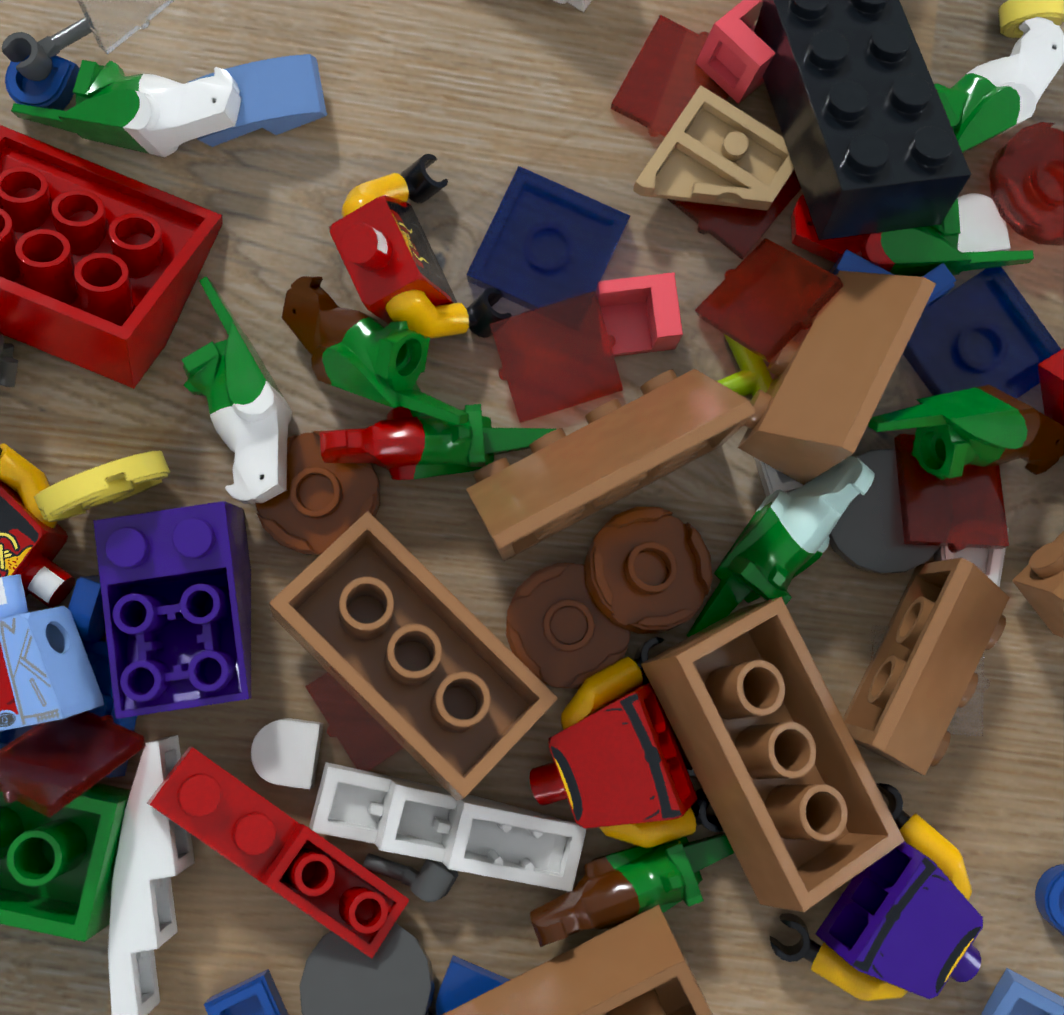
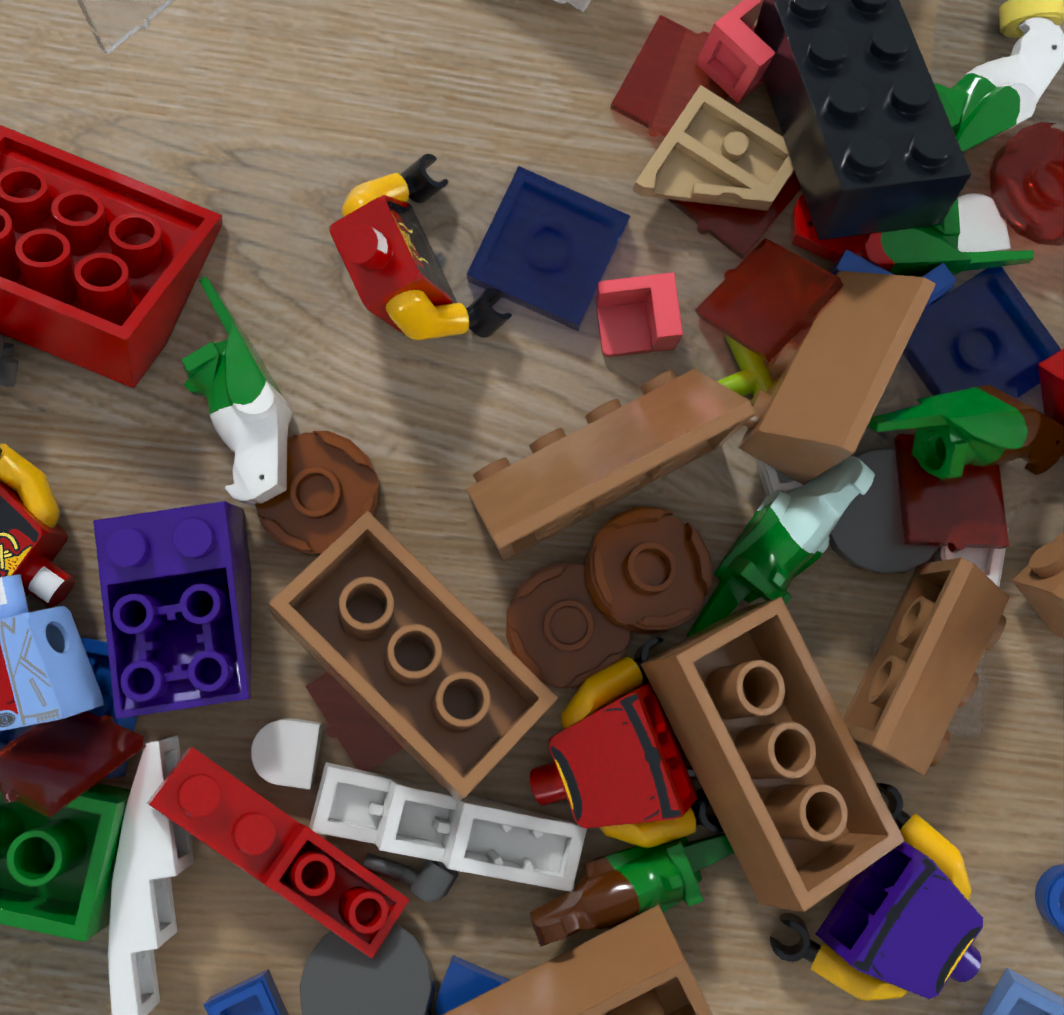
dark grey hand [2,18,93,81] -> none
blue tile [5,55,80,110] -> none
animal [11,60,242,158] -> none
light yellow tile [34,451,170,522] -> none
blue tile [68,575,106,643] -> none
medium blue slope [188,54,327,147] -> none
green animal [281,276,469,425] -> none
animal [319,404,556,480] -> none
clear red piece [489,290,623,423] -> none

